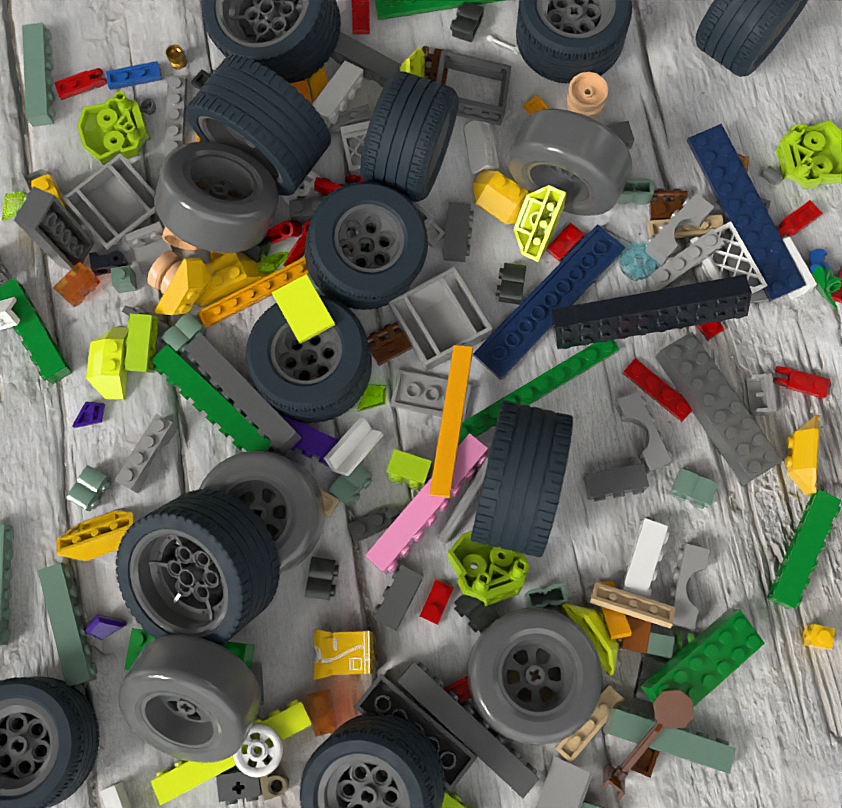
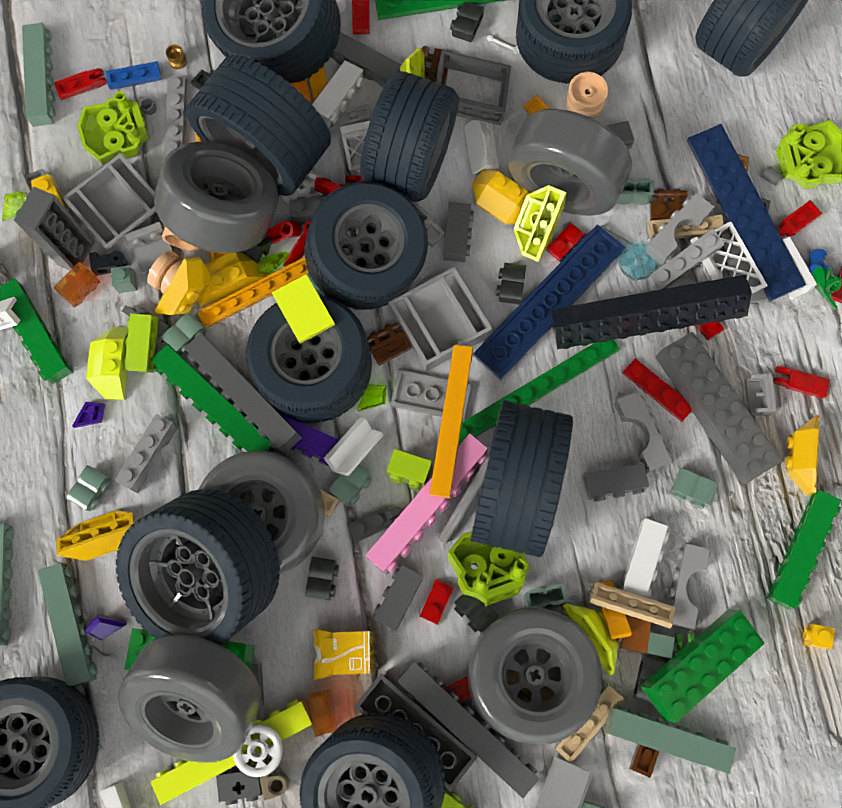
reddish brown piece [603,689,694,799] -> none

